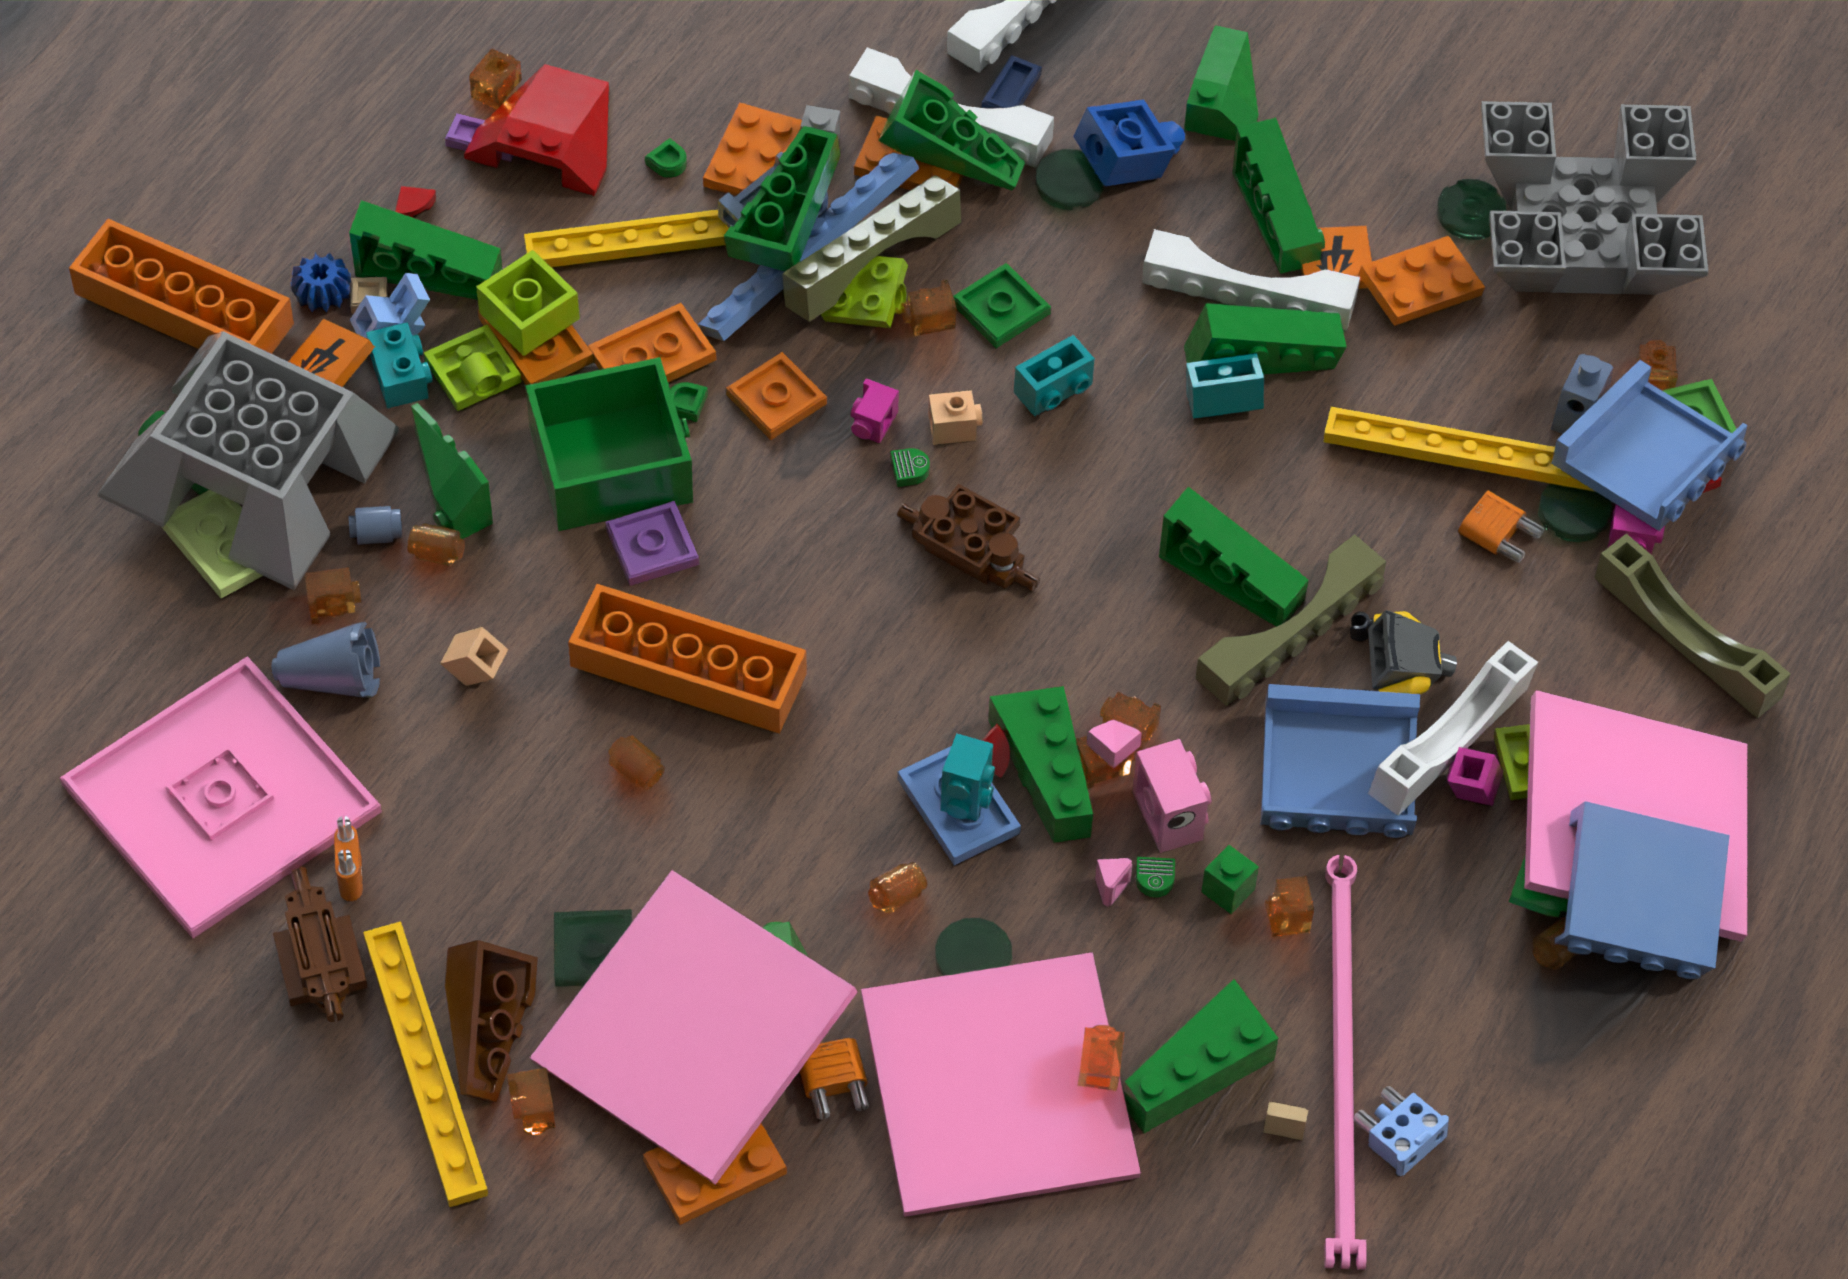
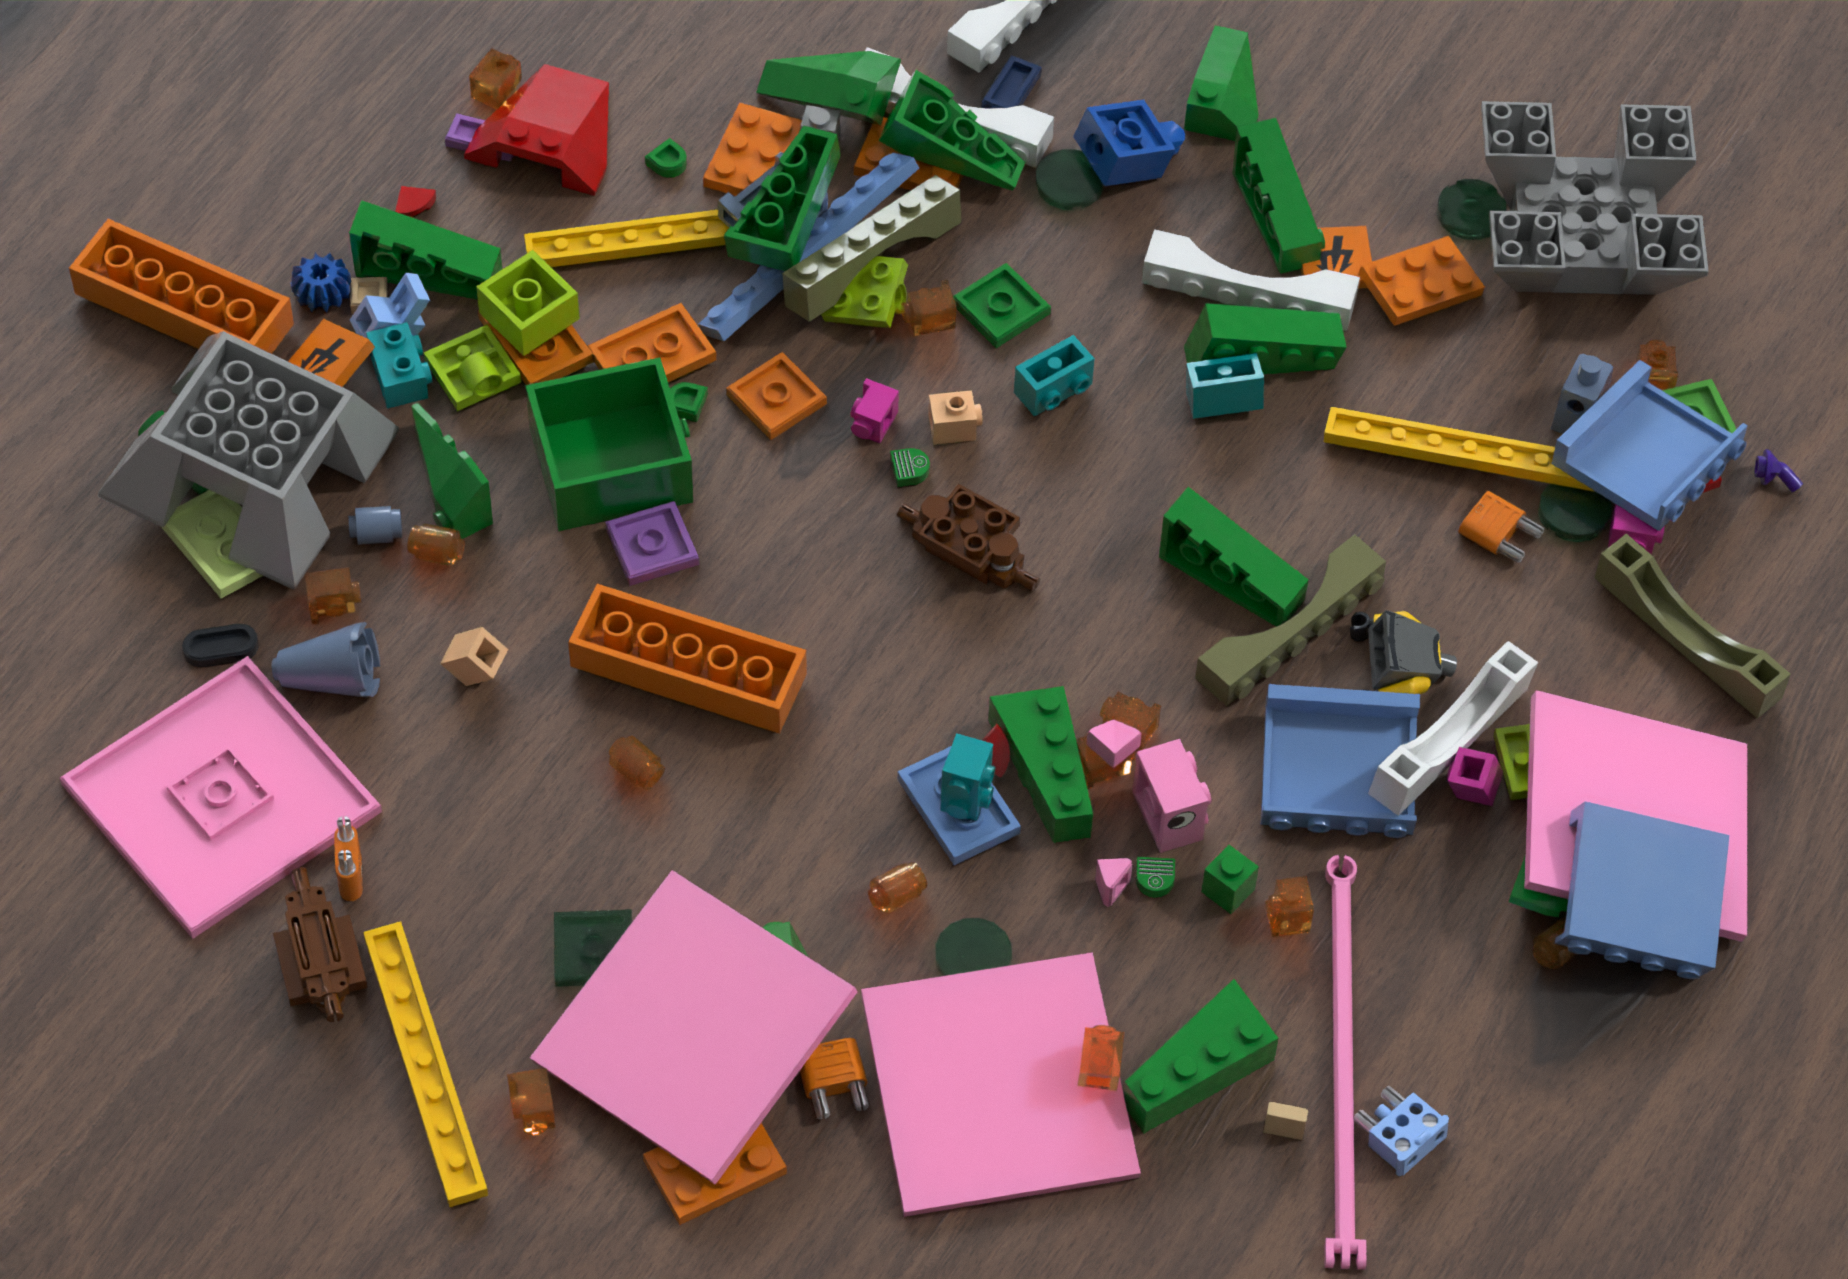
reddish brown wedge [445,940,538,1103] -> none
none -> black tile [182,623,259,667]
none -> green wedge [756,51,901,126]
none -> dark purple plate [1754,449,1803,493]

